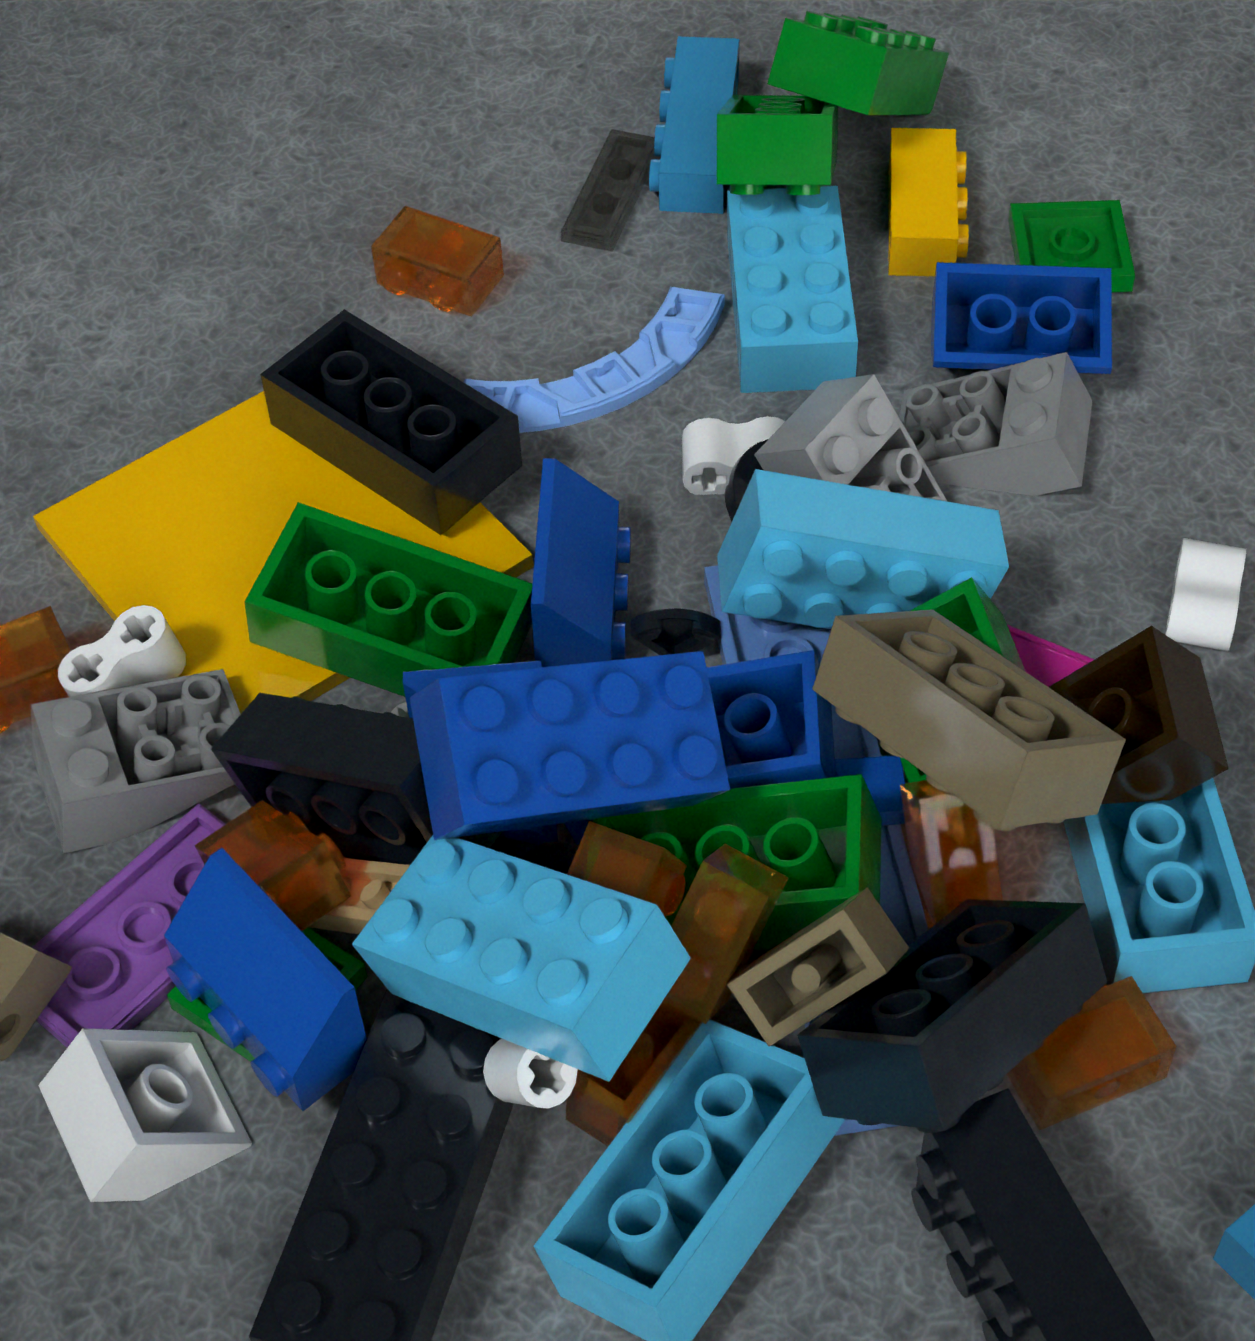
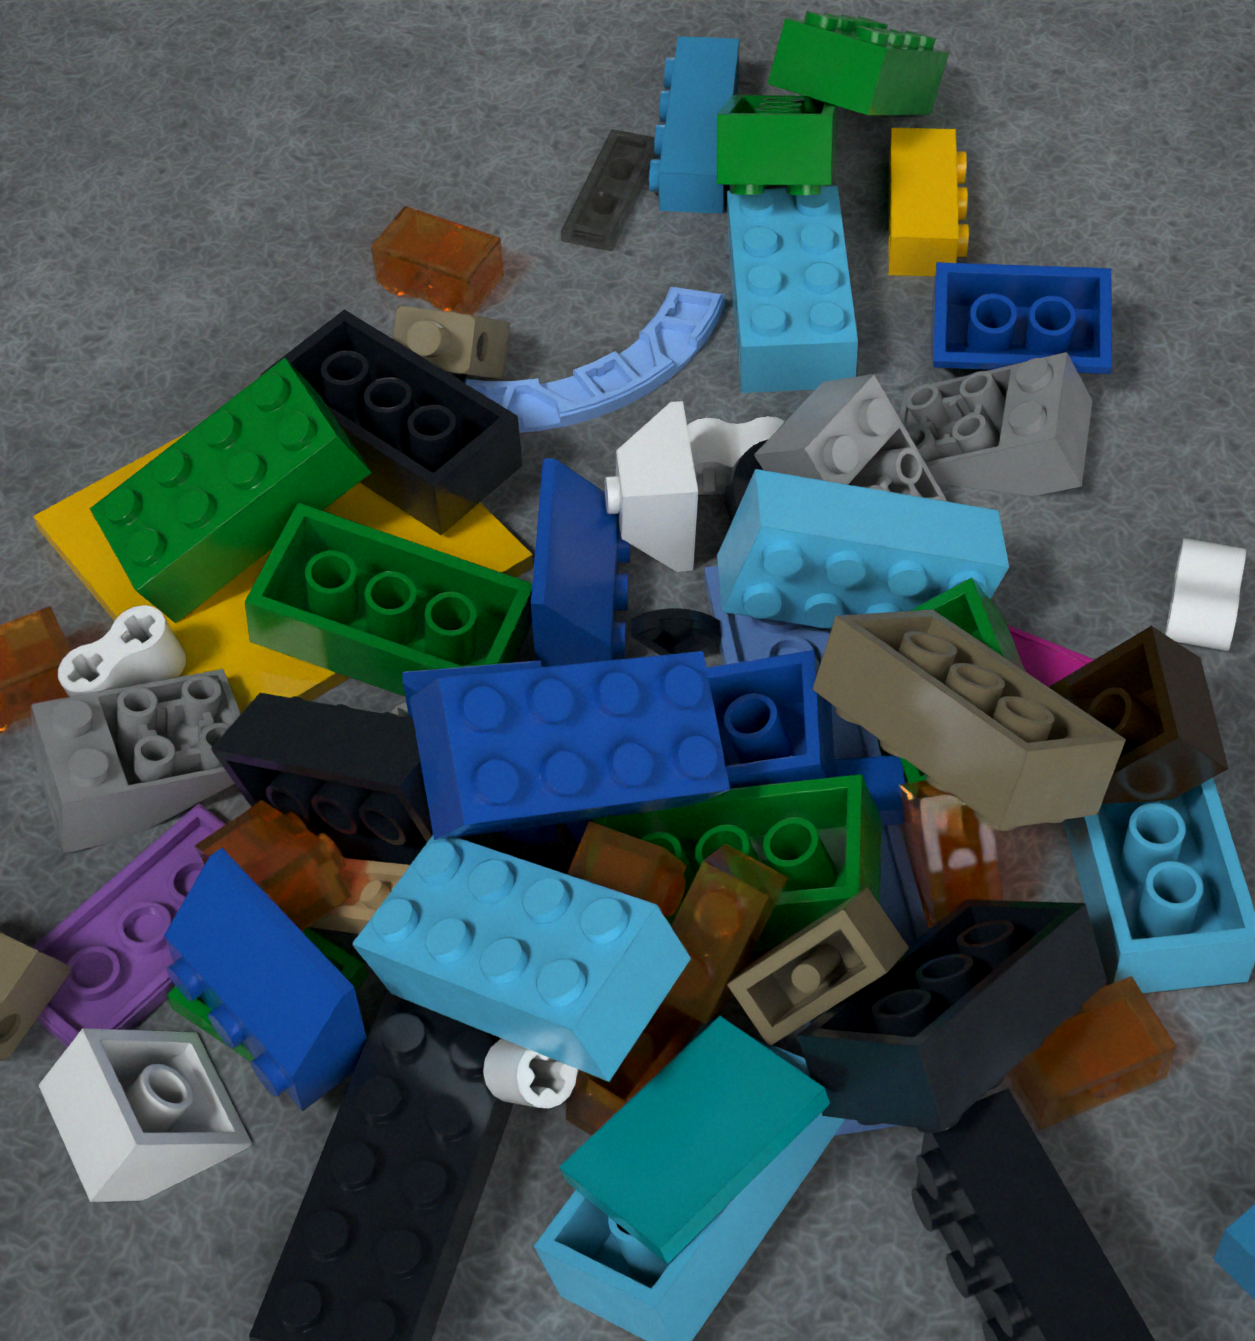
green plate [1008,200,1135,293] -> none
none -> green brick [89,358,372,623]
none -> dark tan torso [393,305,511,379]
none -> teal tile [559,1016,830,1264]
none -> white slope [605,401,698,572]

